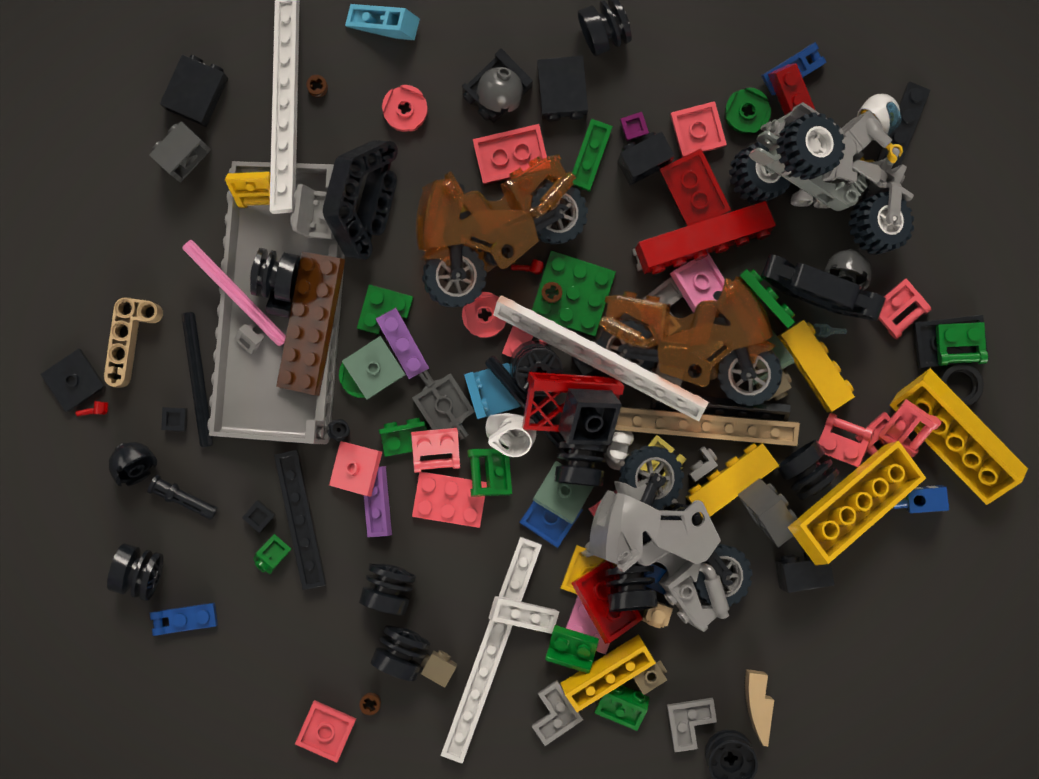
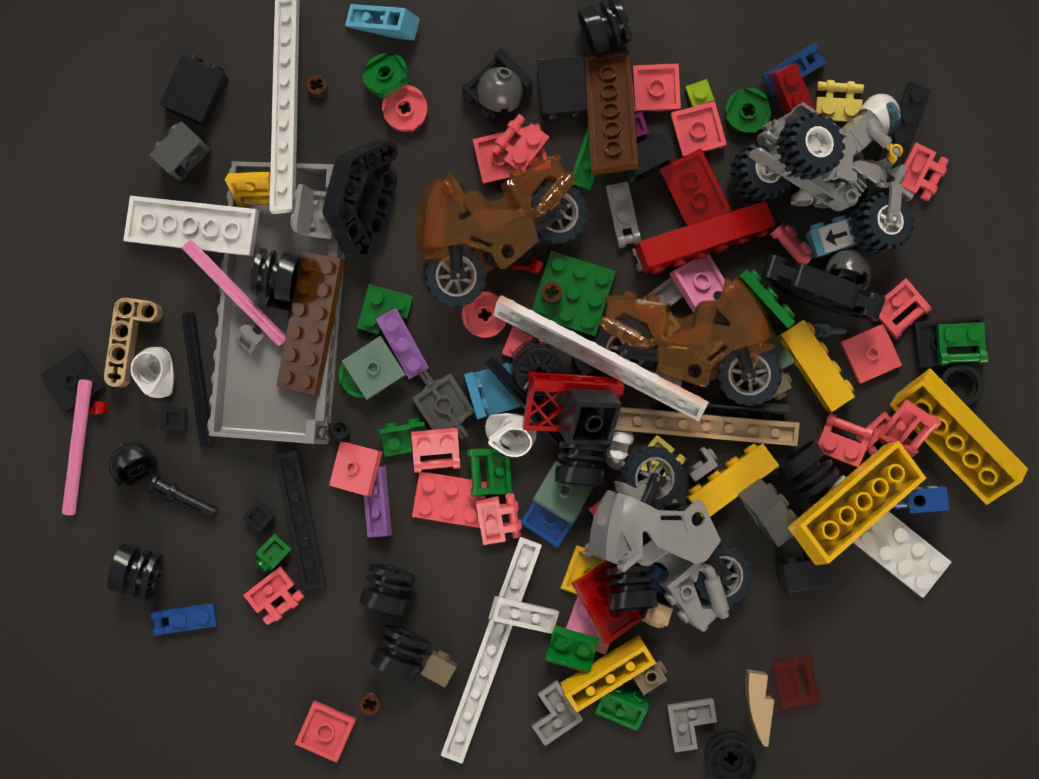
none -> bright pink axle [62,379,92,515]
none -> white plate [123,196,260,256]
none -> white helmet [131,347,175,398]
none -> coral plate [243,566,305,625]
none -> green plate [362,53,409,98]
none -> coral plate [476,493,522,545]
none -> coral plate [491,114,549,175]
none -> reddish brown plate [584,50,639,175]
none -> light grey plate [605,181,641,248]
none -> coral plate [632,63,681,113]
none -> lime plate [685,79,715,107]
none -> coral plate [770,222,814,265]
none -> clear red plate [771,654,821,709]
none -> brick [805,215,859,259]
none -> light yellow plate [815,80,864,123]
none -> white plate [828,475,951,598]
none -> coral plate [840,324,902,384]
none -> coral plate [901,143,949,201]

